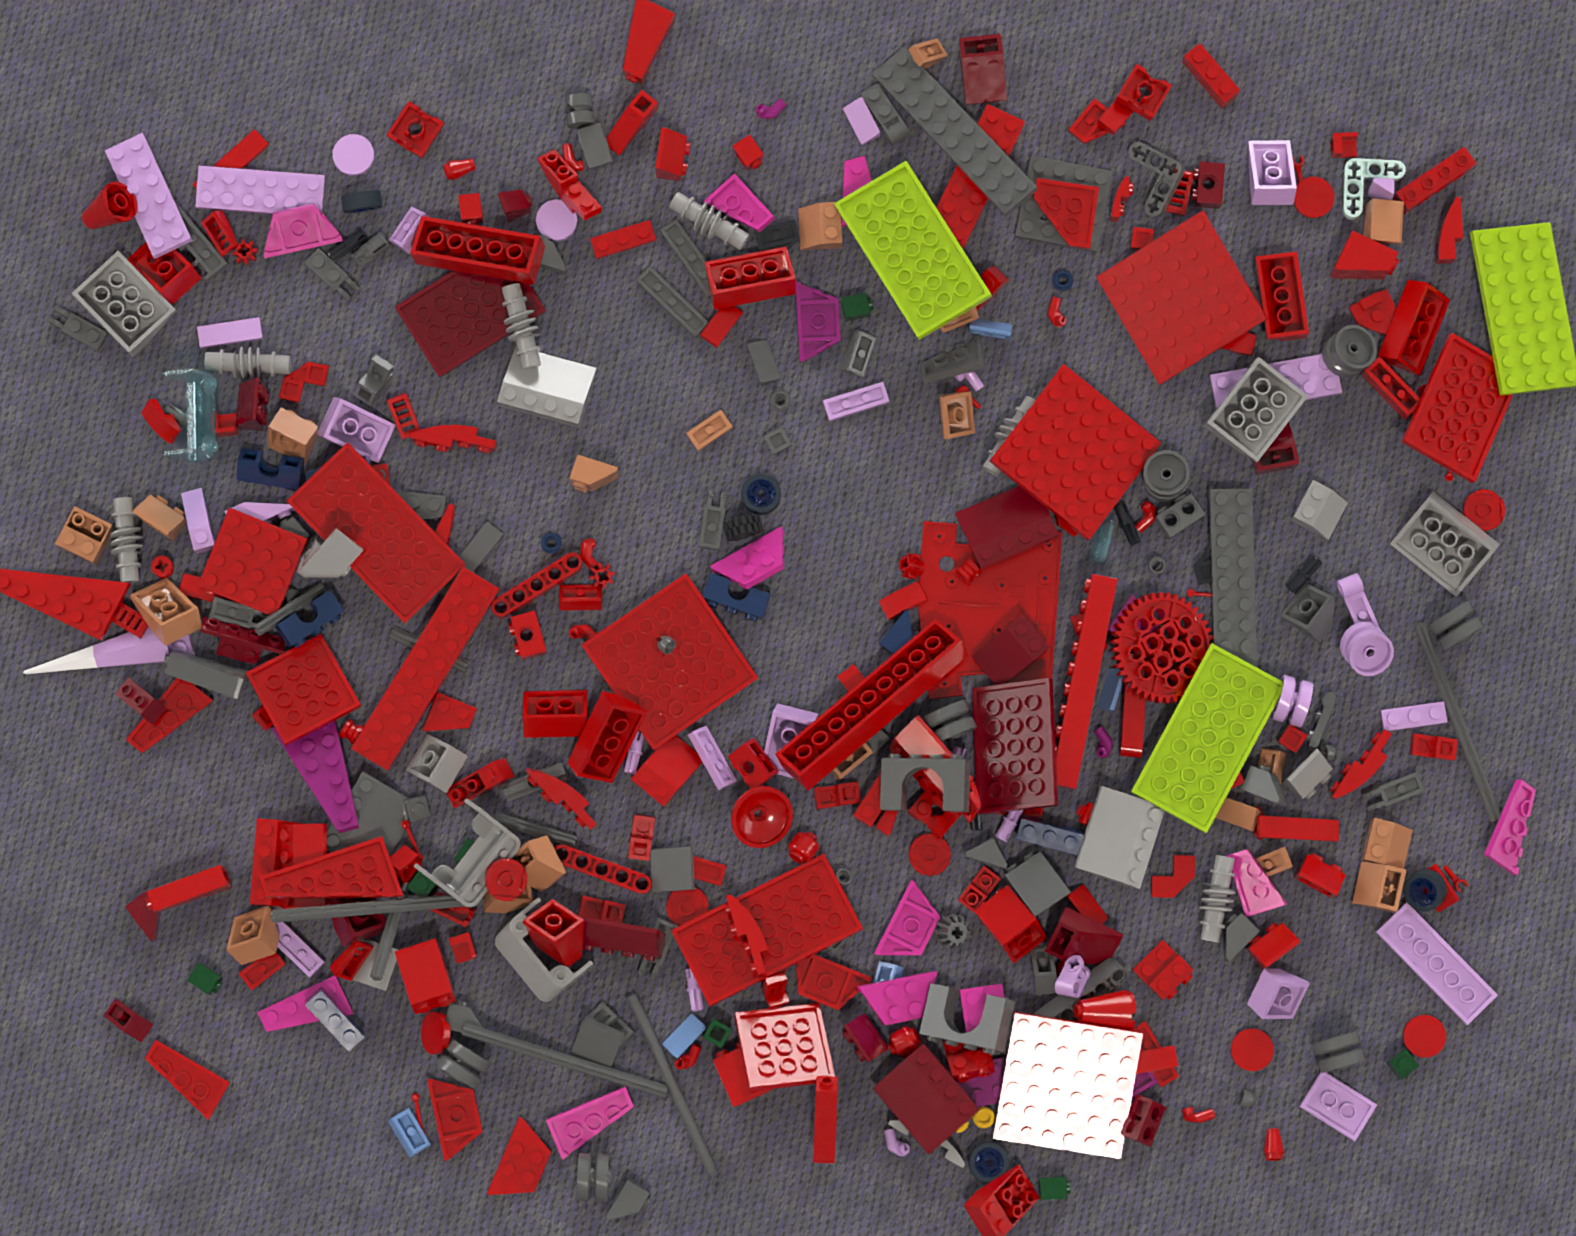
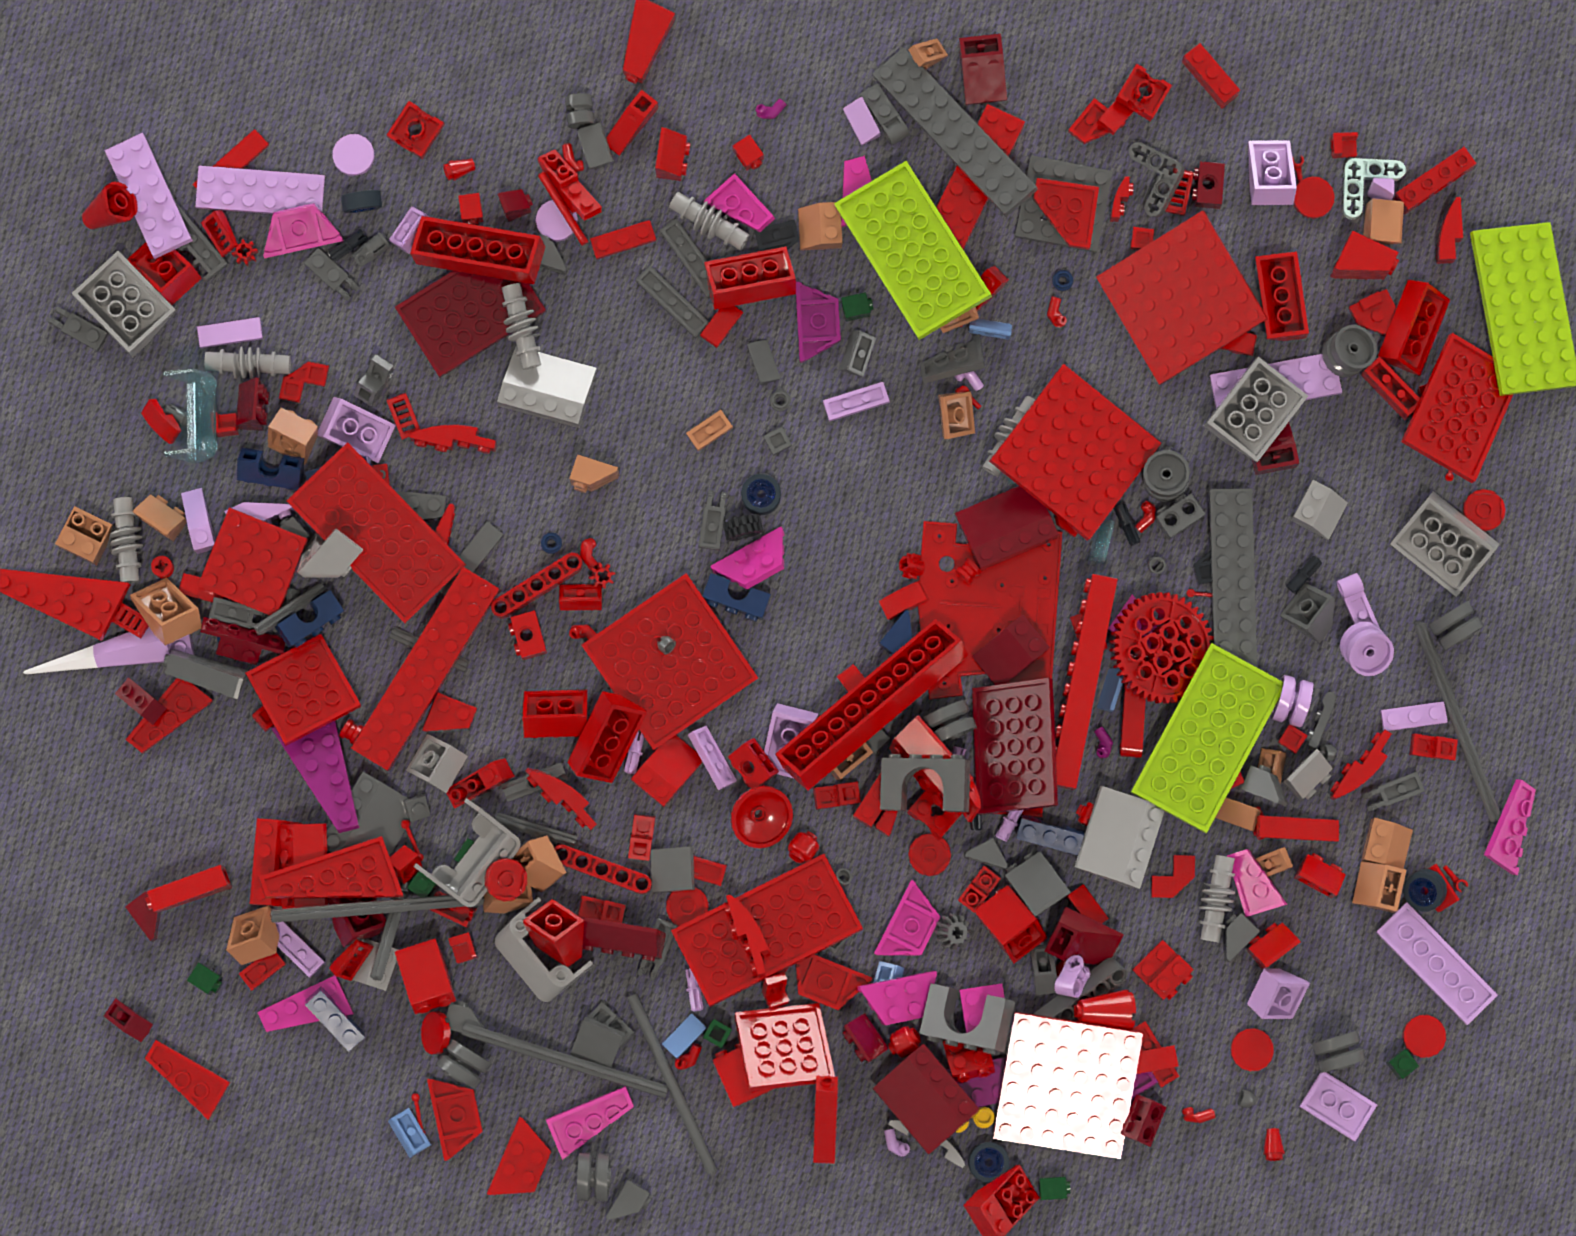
none -> red bar [538,172,589,246]

